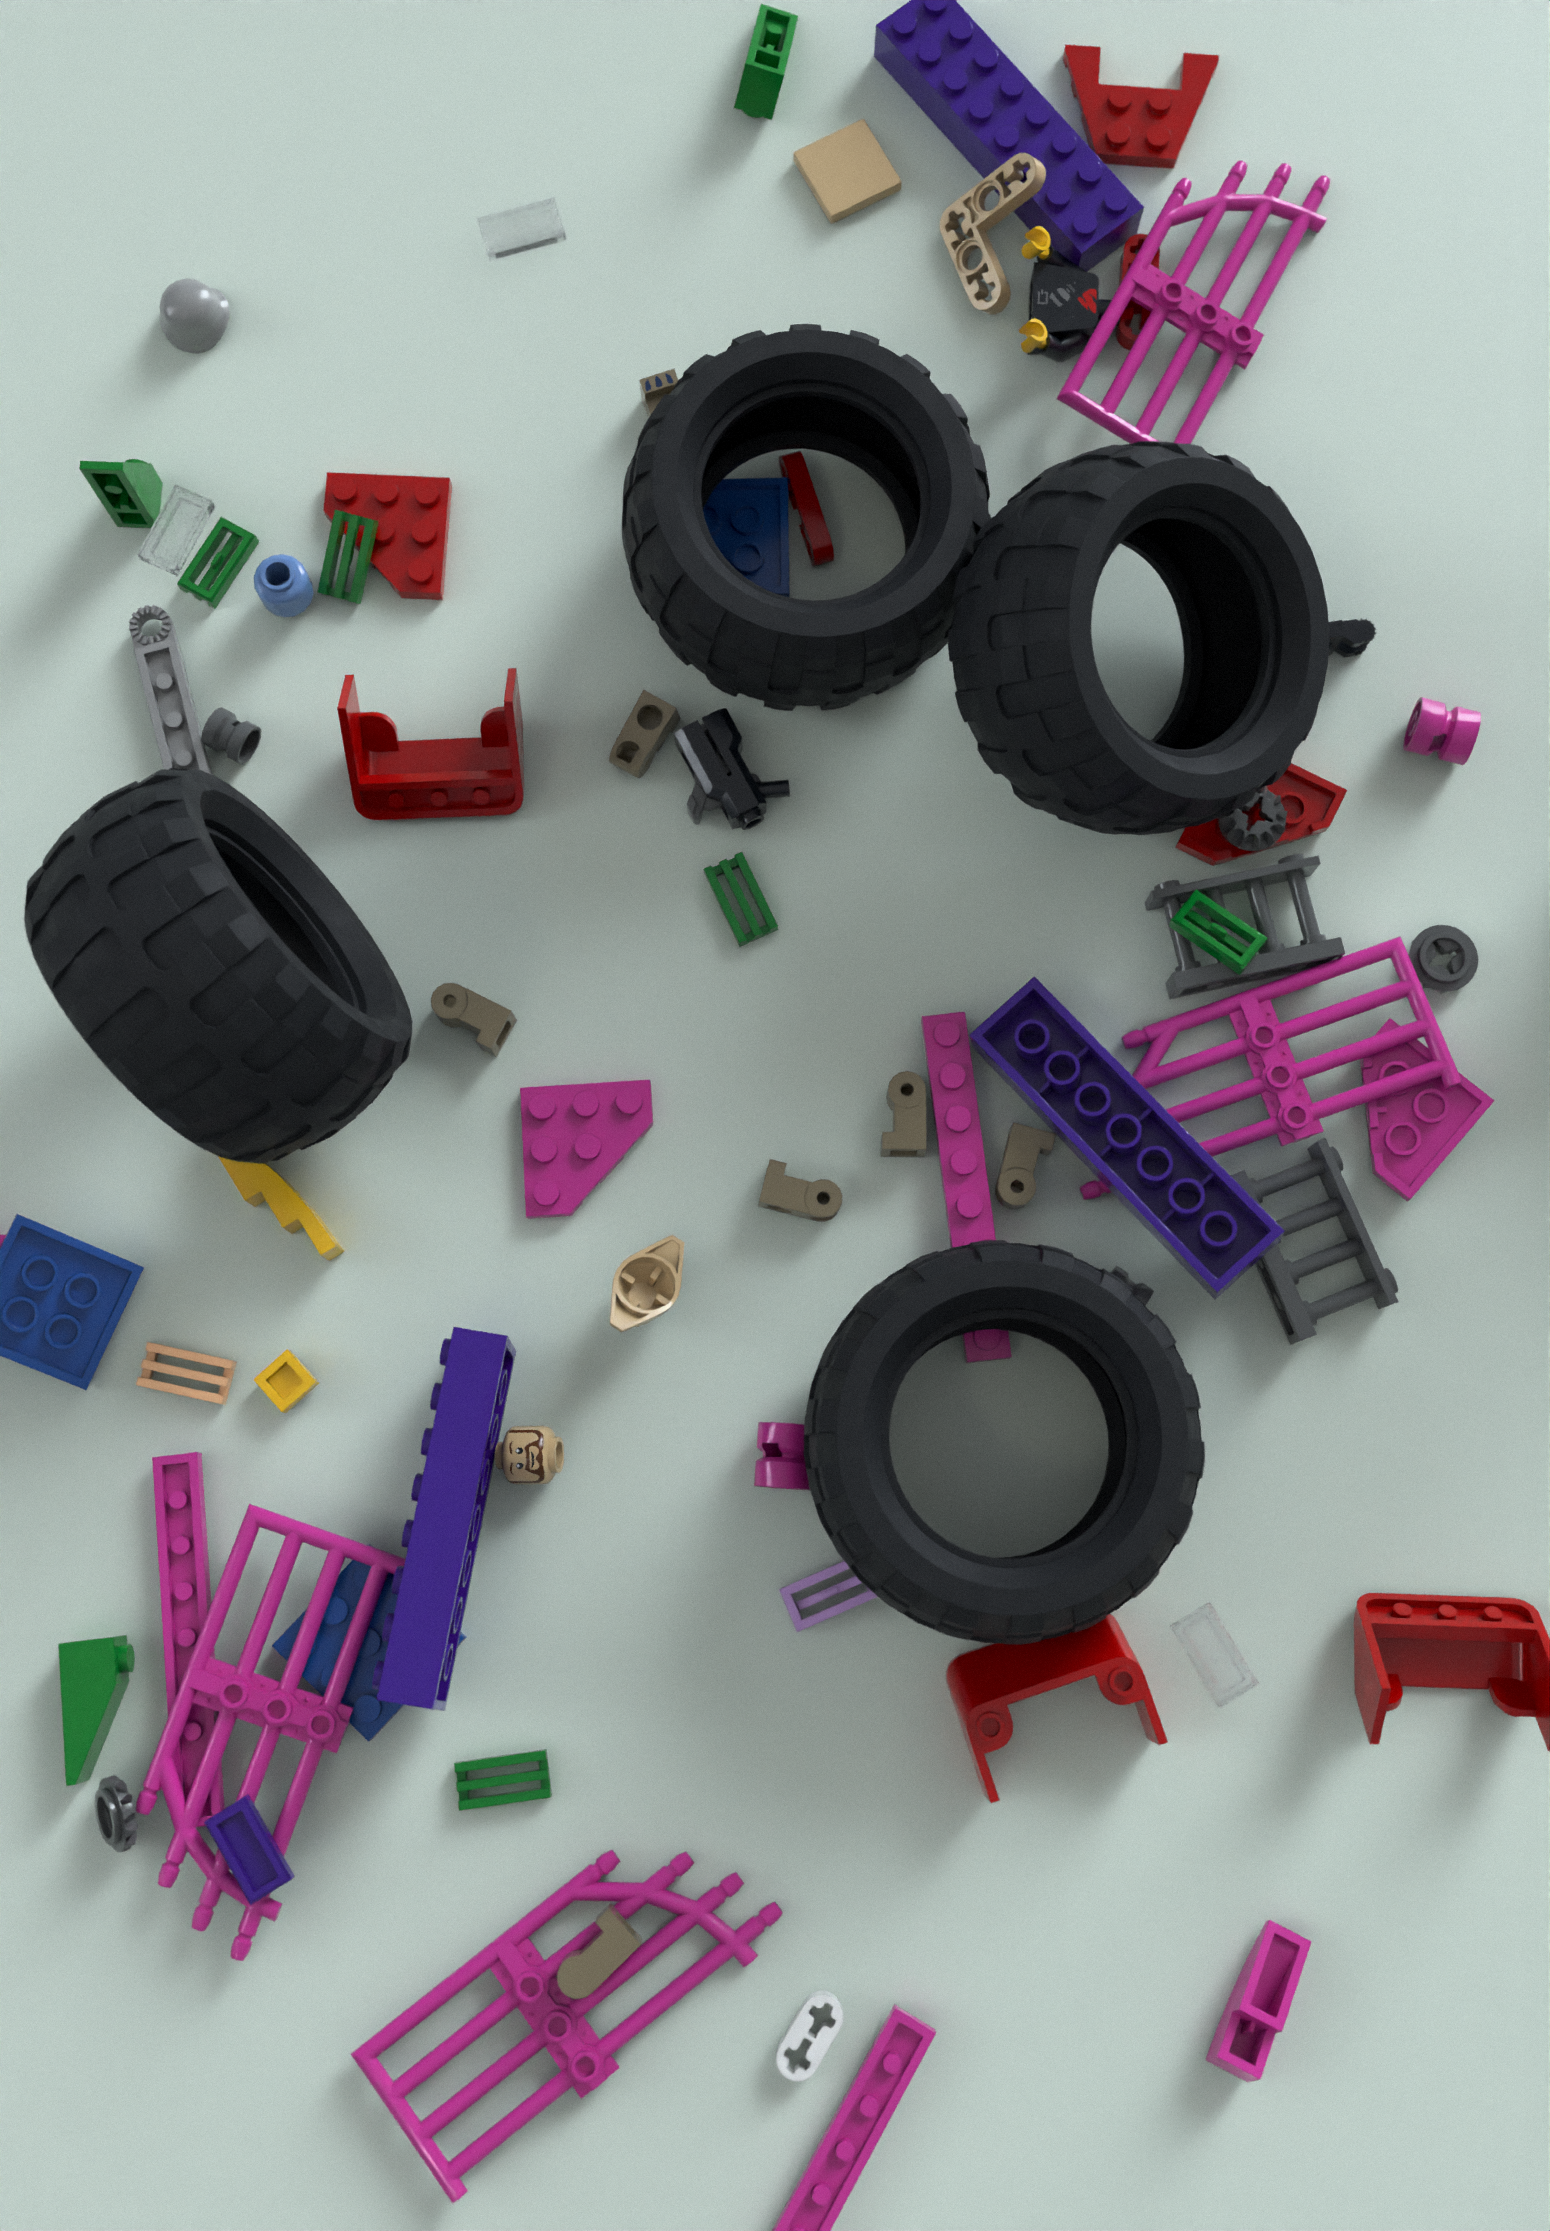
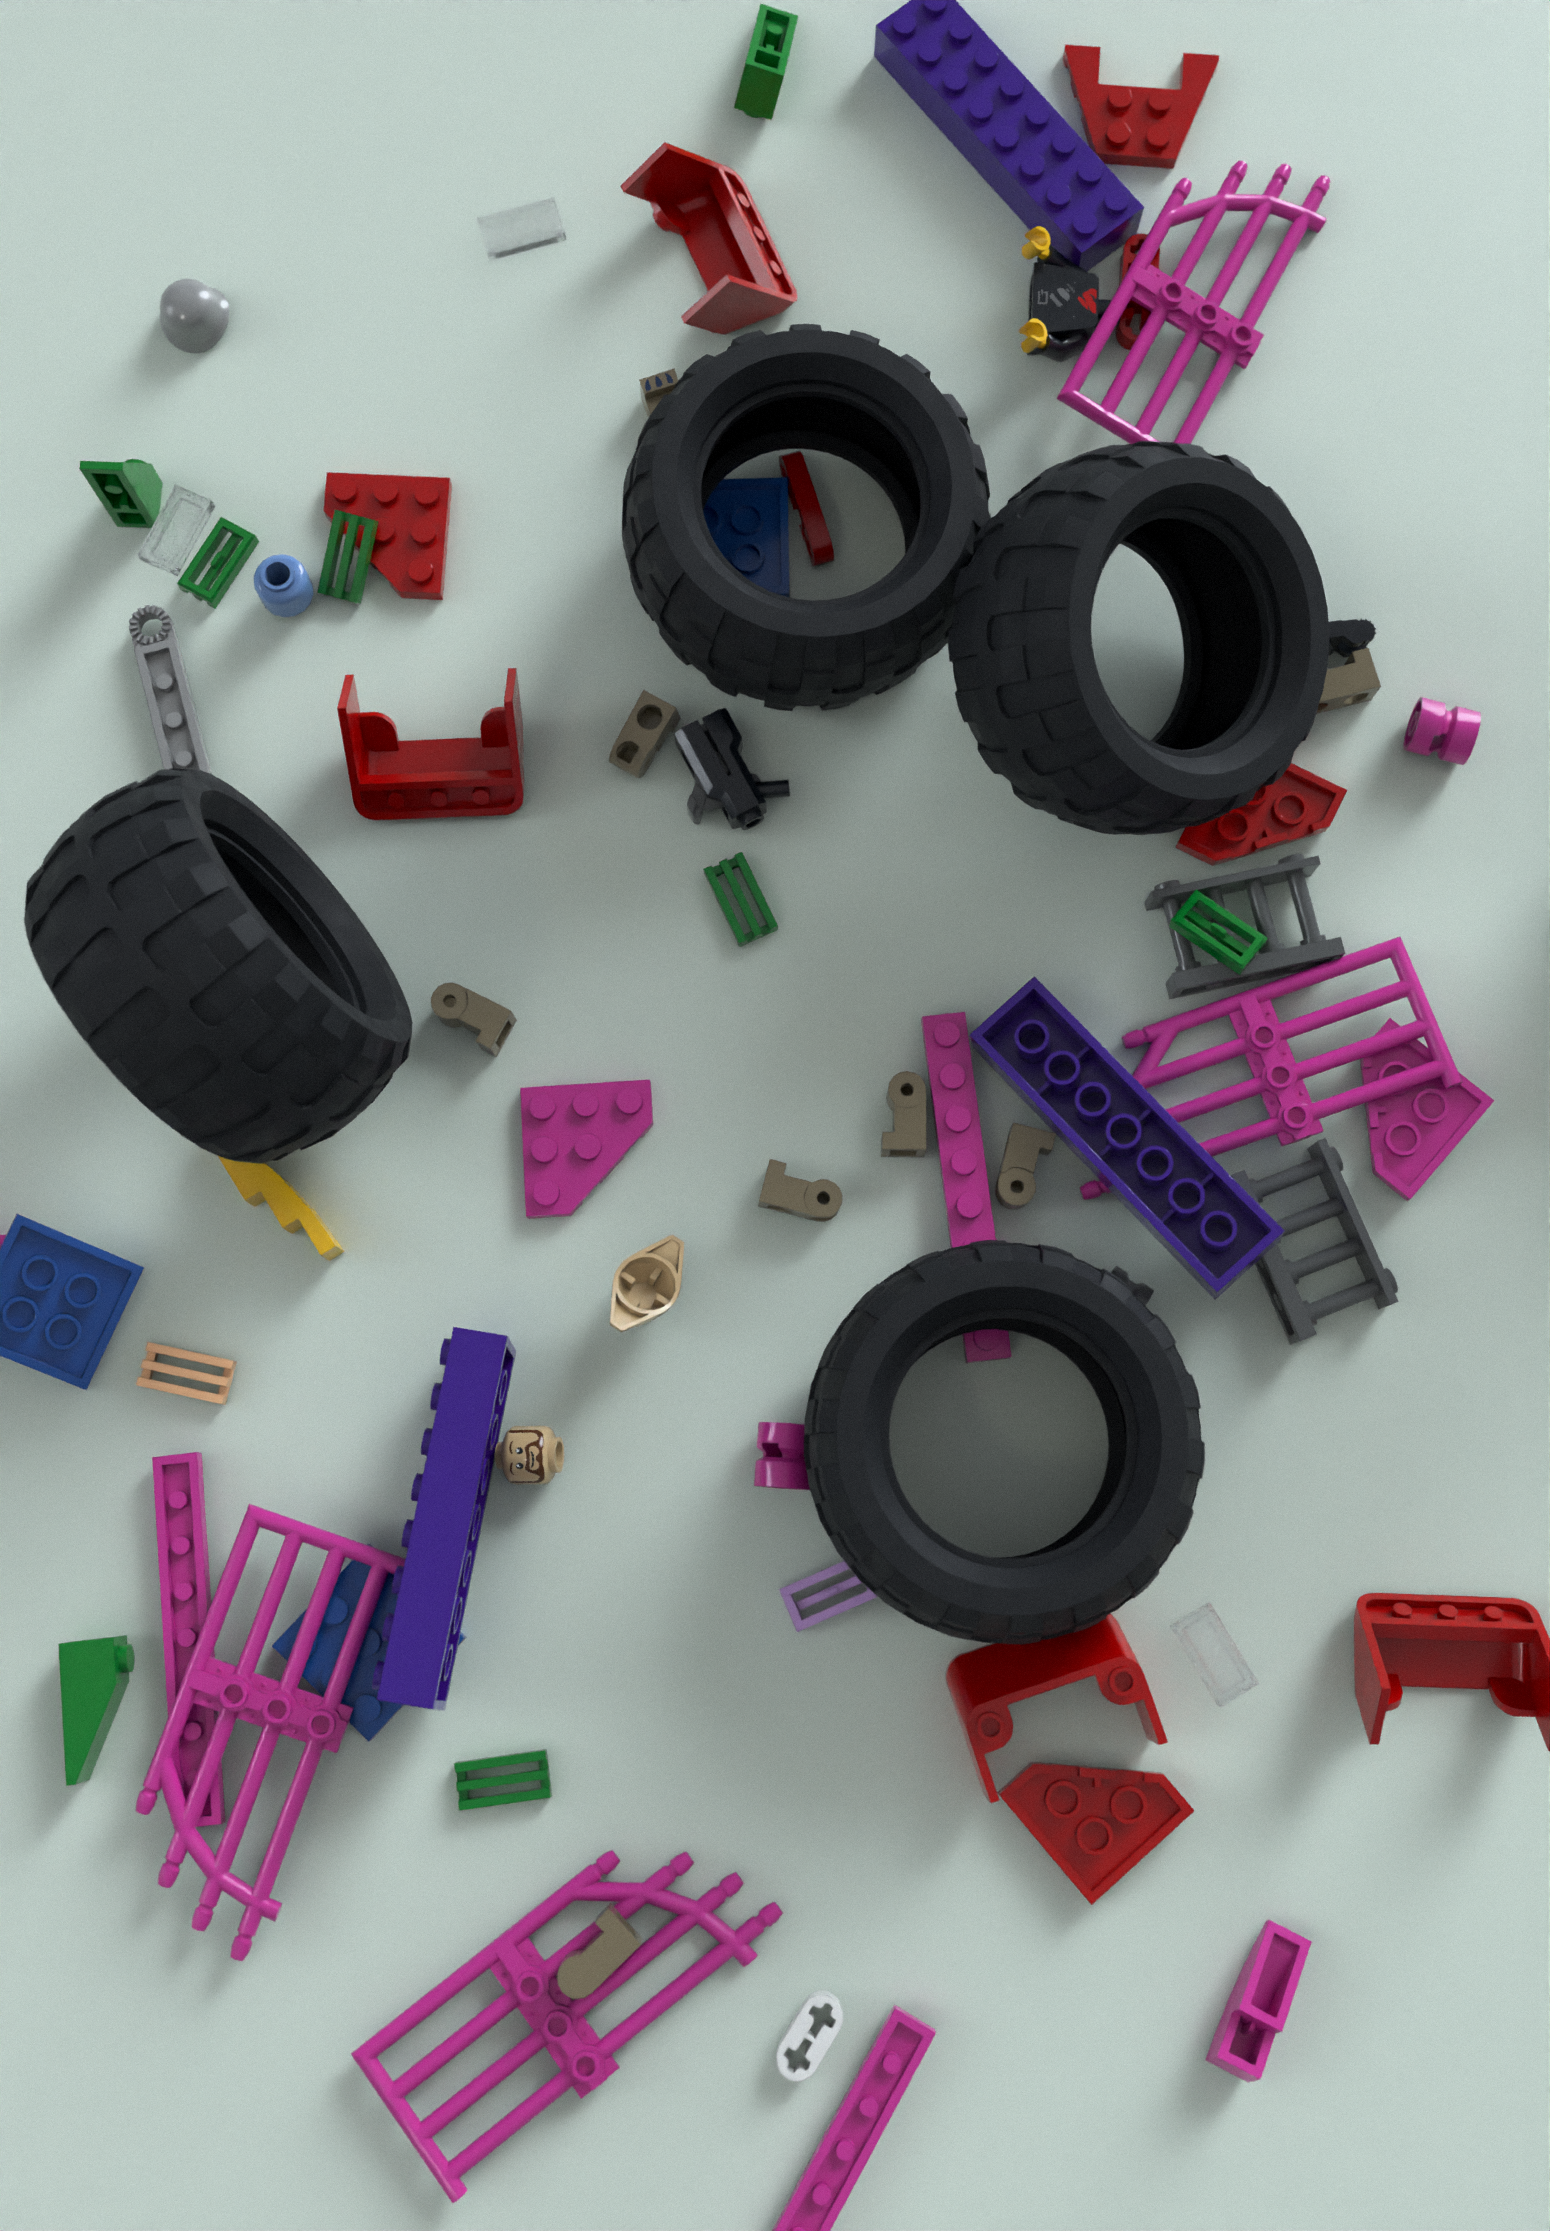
dark grey gear [95,1775,138,1853] -> none
dark grey wheel [201,707,261,764] -> none
dark purple tile [204,1794,295,1905] -> none
yellow plate [253,1349,319,1413] -> none
tan tile [793,118,902,224] -> none
tan beam [939,153,1046,314] -> none
dark grey gear [1217,786,1288,851] -> none
dark grey gear [1408,925,1478,994] -> none
none -> red windscreen [621,142,798,335]
none -> red plate [997,1762,1195,1905]
none -> dark tan leg [1317,648,1381,713]

